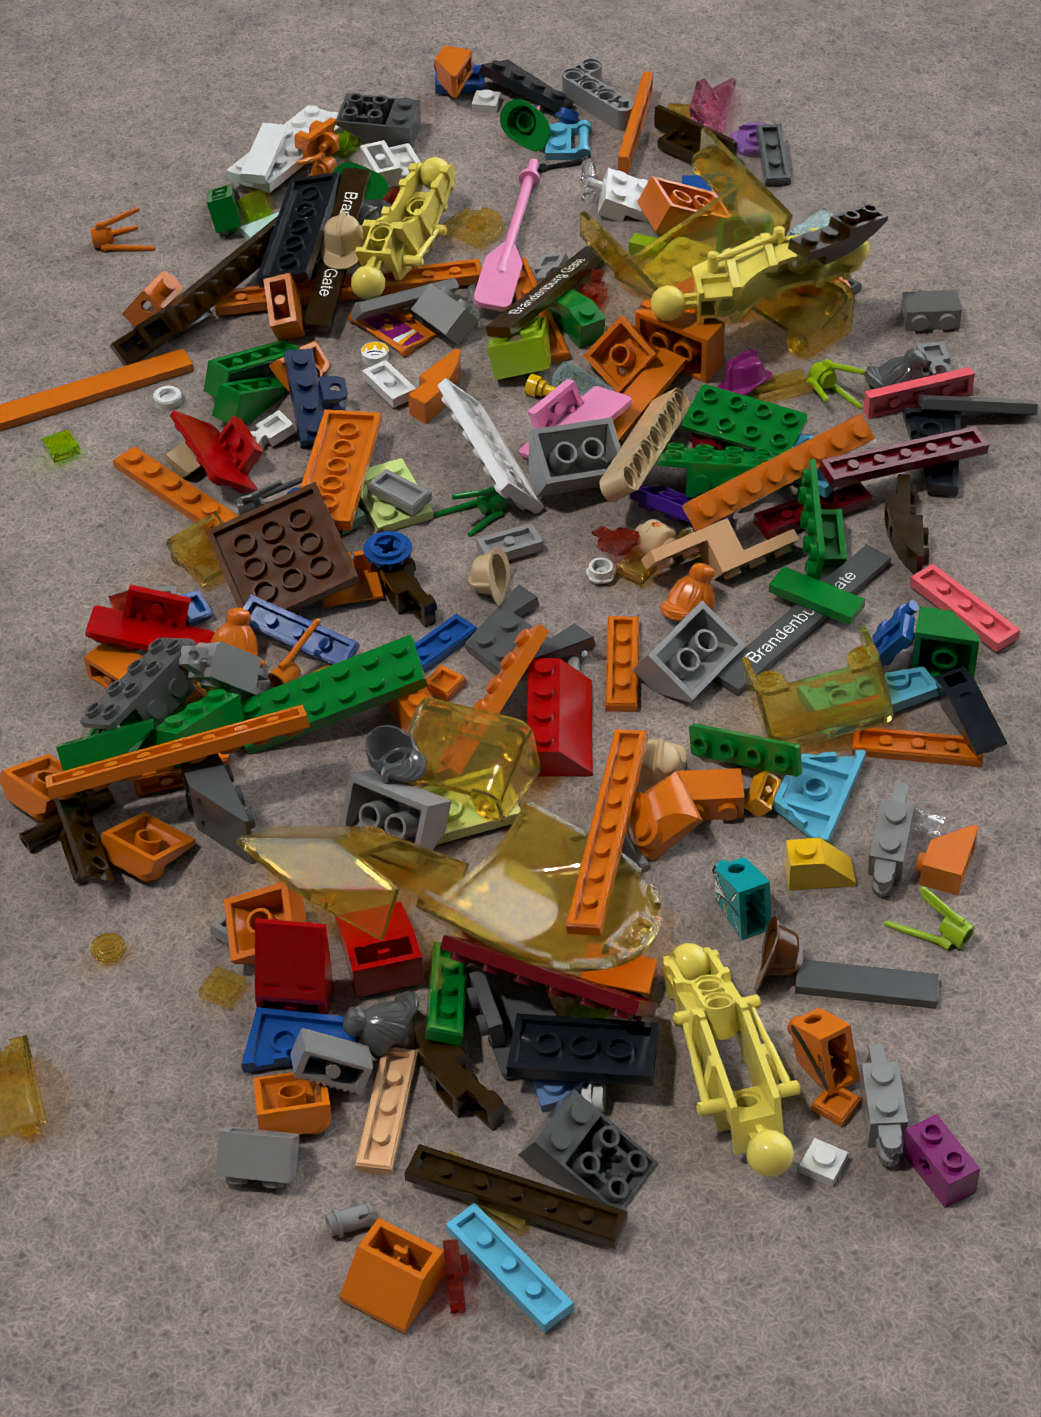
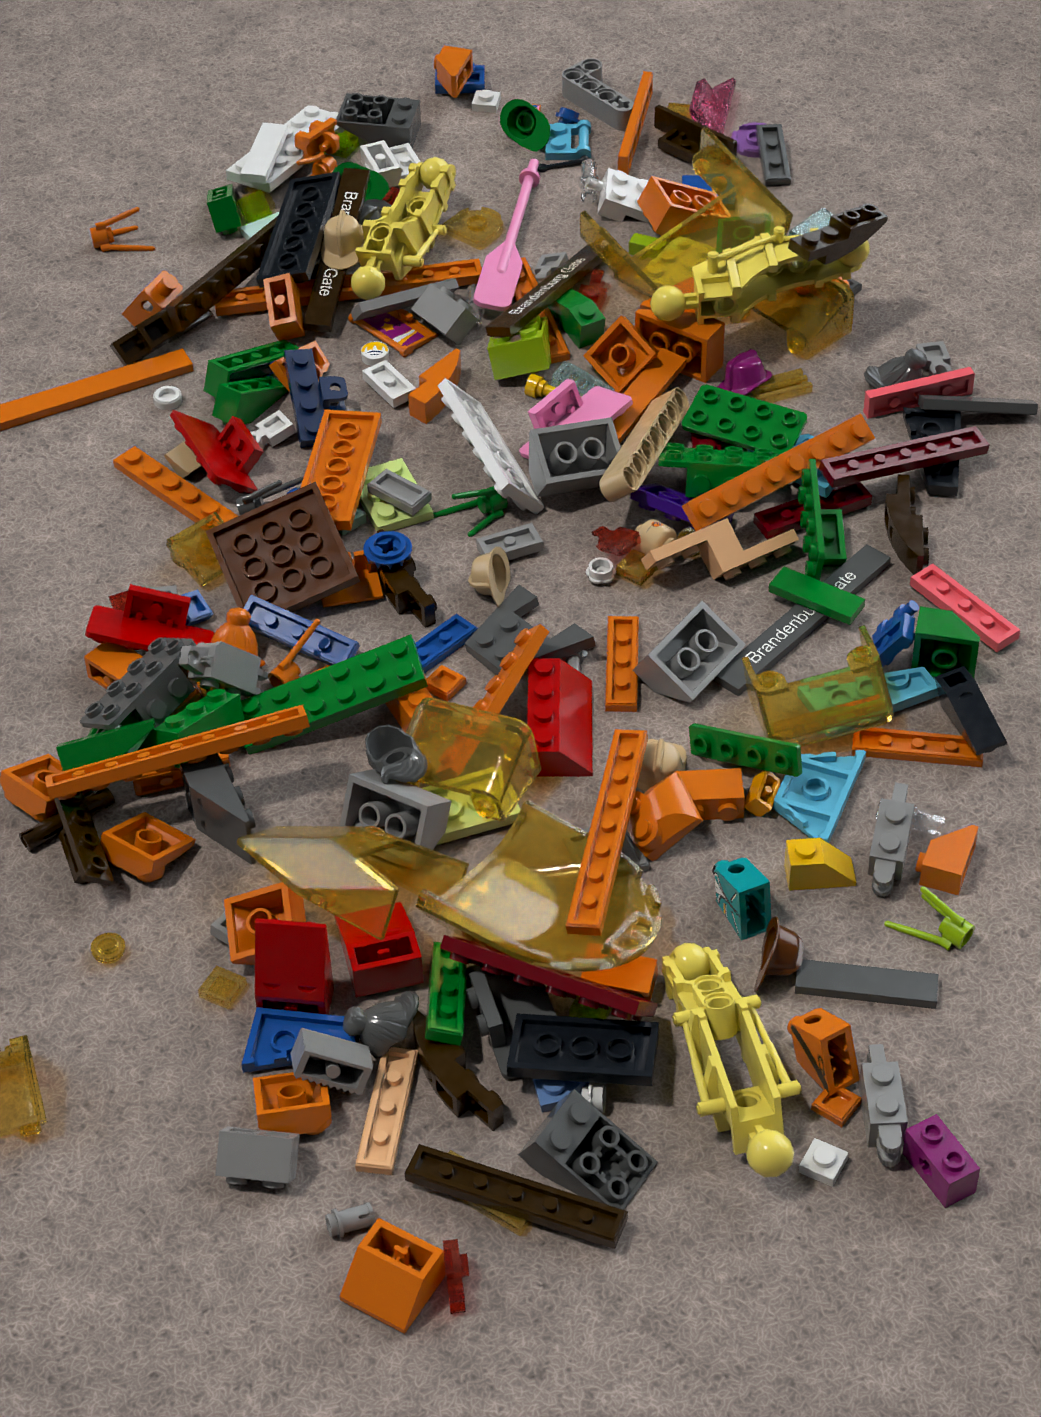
clear neon green plate [42,429,81,463] -> none
medium azure plate [446,1203,574,1333] -> none
black wing [479,59,574,112] -> none
orange hair [660,563,716,622] -> none
lime plant [807,358,865,409] -> none
light grey brick [900,289,962,331] -> none

